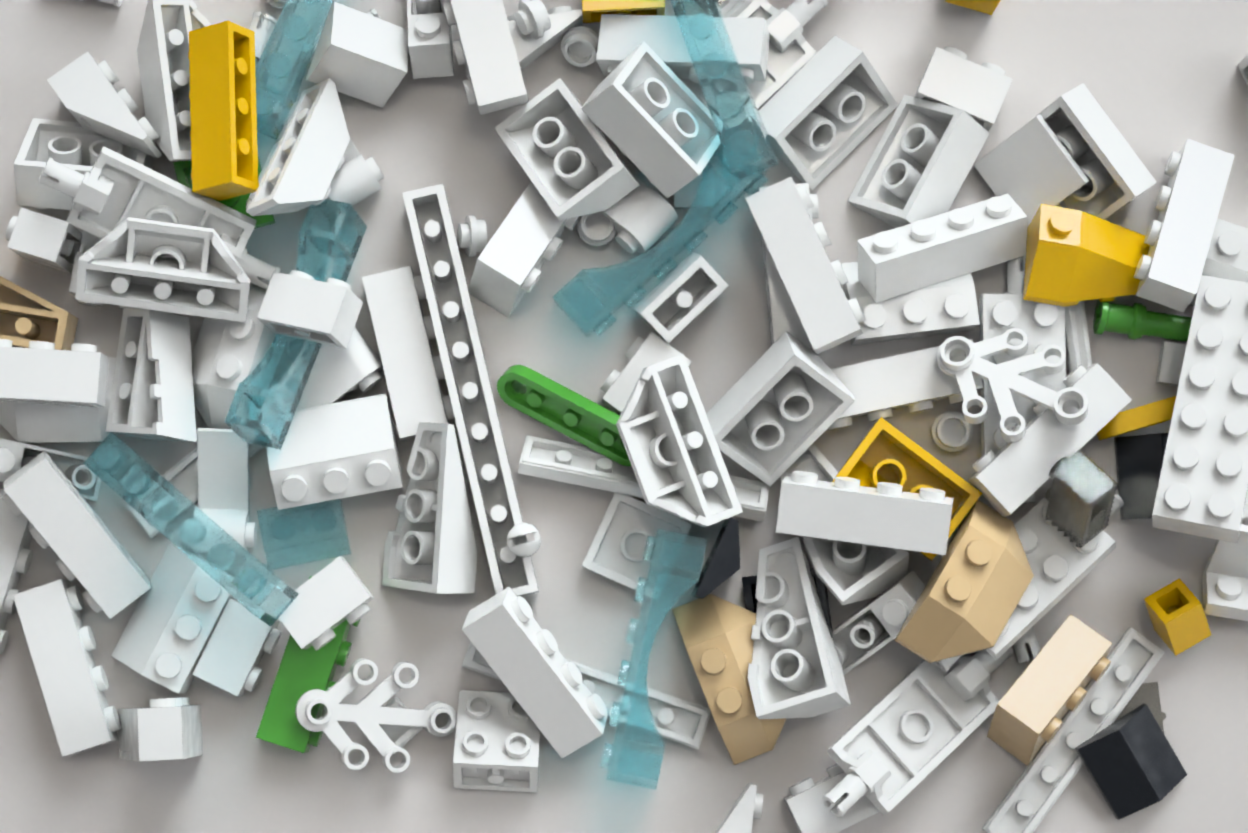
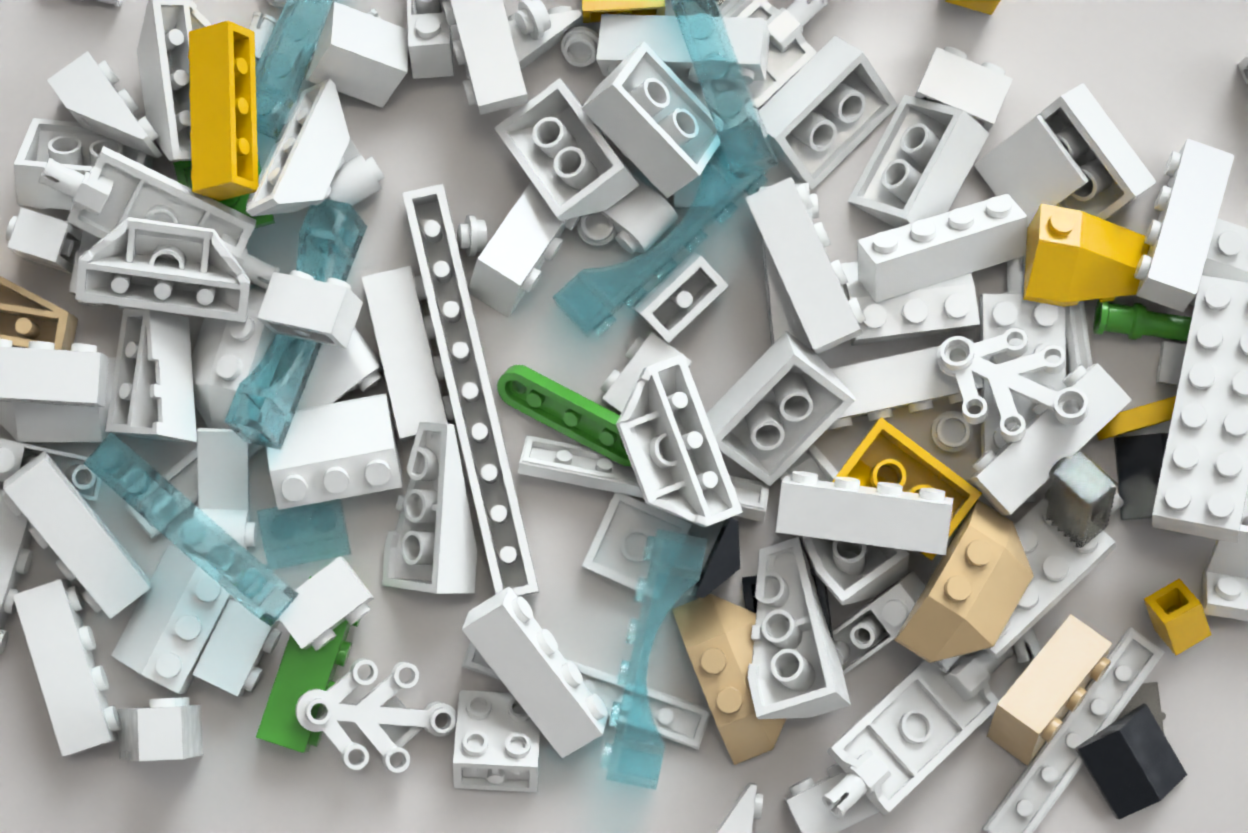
white hinge [507,523,541,557] -> none

